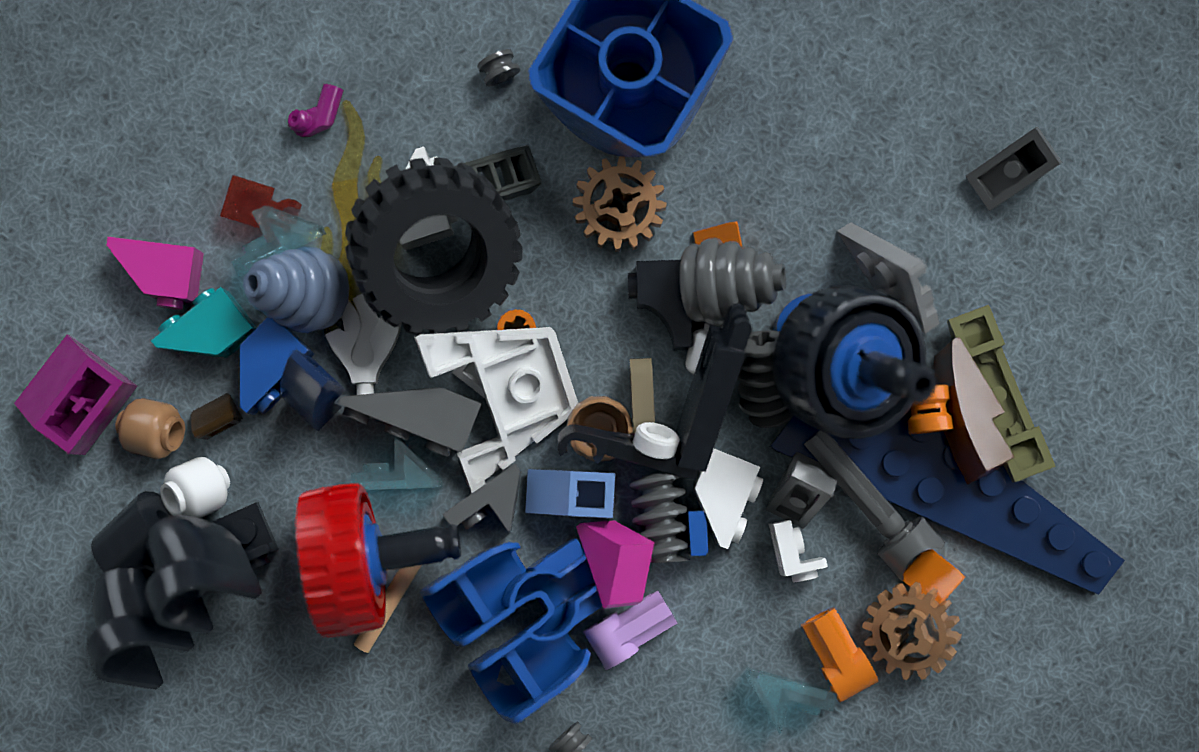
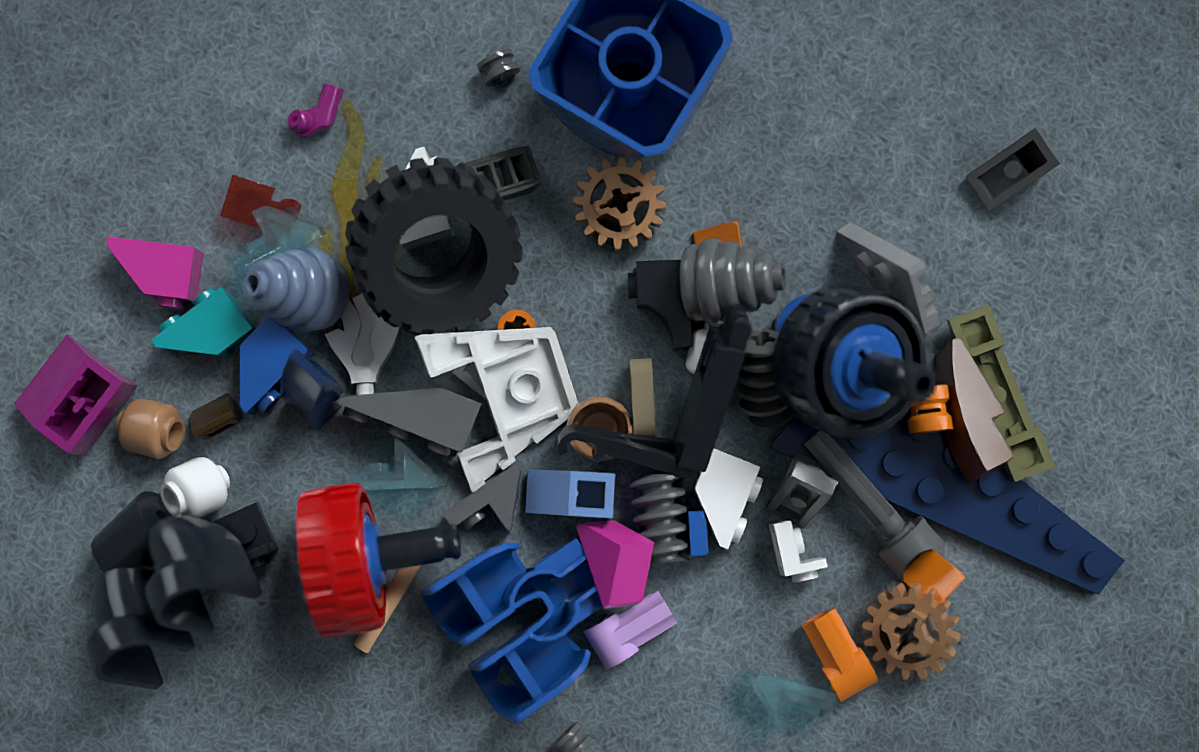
white tile [633,422,680,459] -> none

